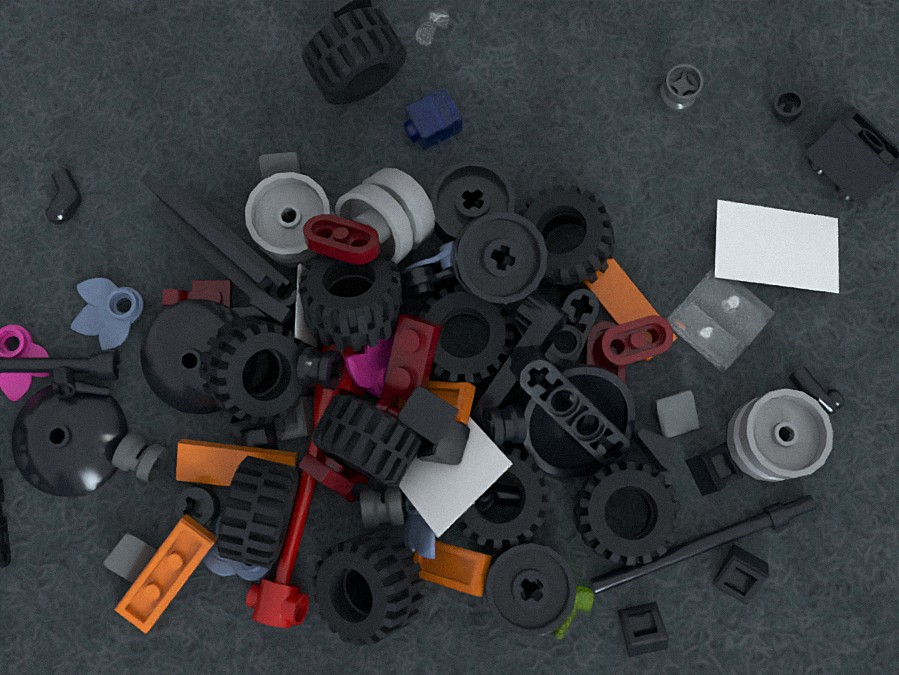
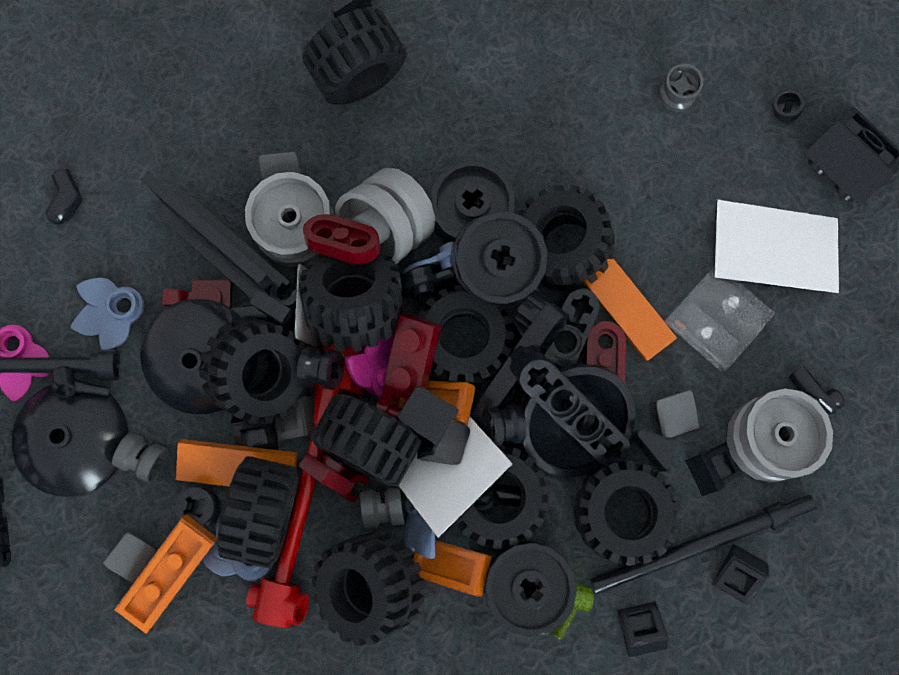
clear blue brick [403,87,463,151] -> none
clear arm [415,8,449,46] -> none
dark red plate [596,315,673,367] -> none

